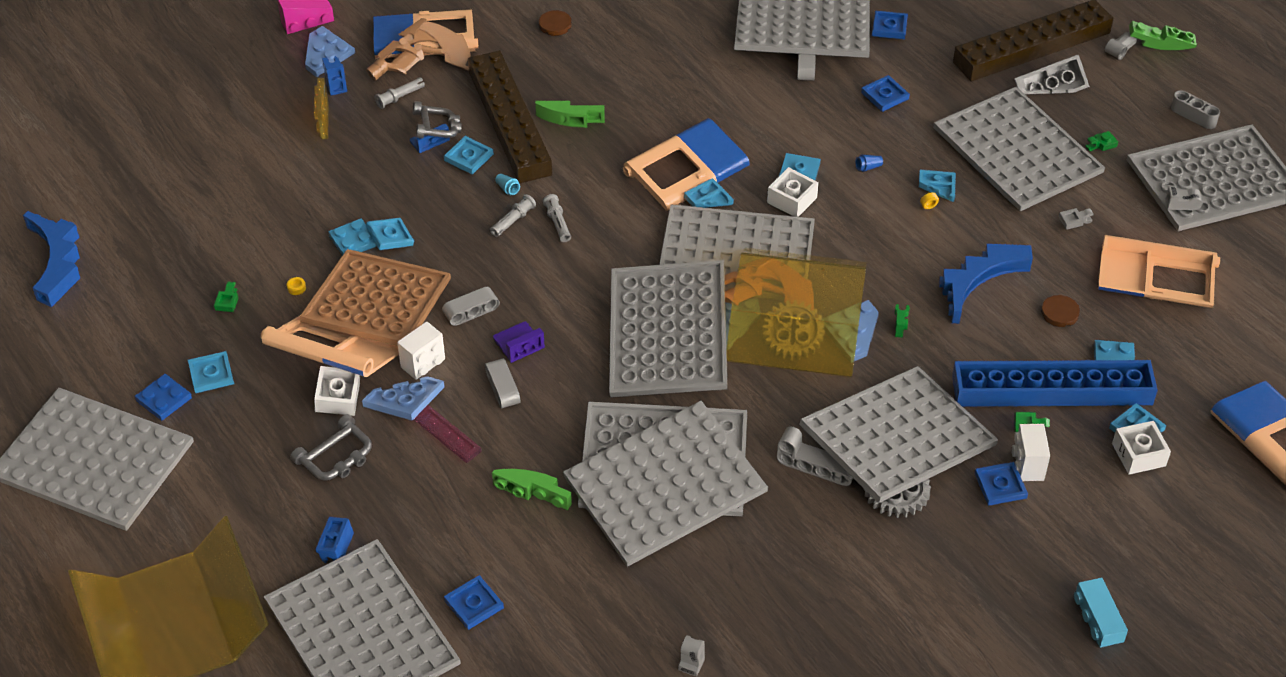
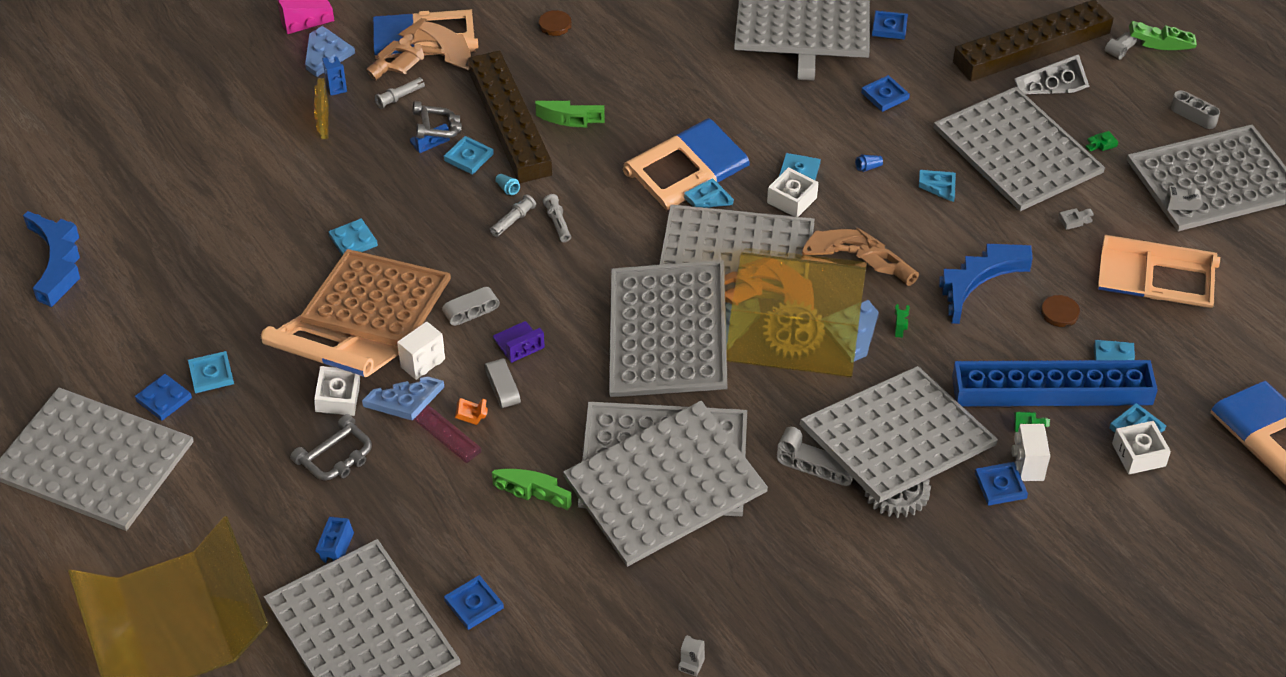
green plate [214,281,239,312] -> none
yellow tile [287,277,306,295] -> none
dark azure plate [366,218,414,250] -> none
yellow tile [920,192,939,209] -> none
medium azure brick [1074,578,1128,648] -> none
none -> orange bracket [455,398,488,425]
none -> medium nougat piece [802,228,919,286]

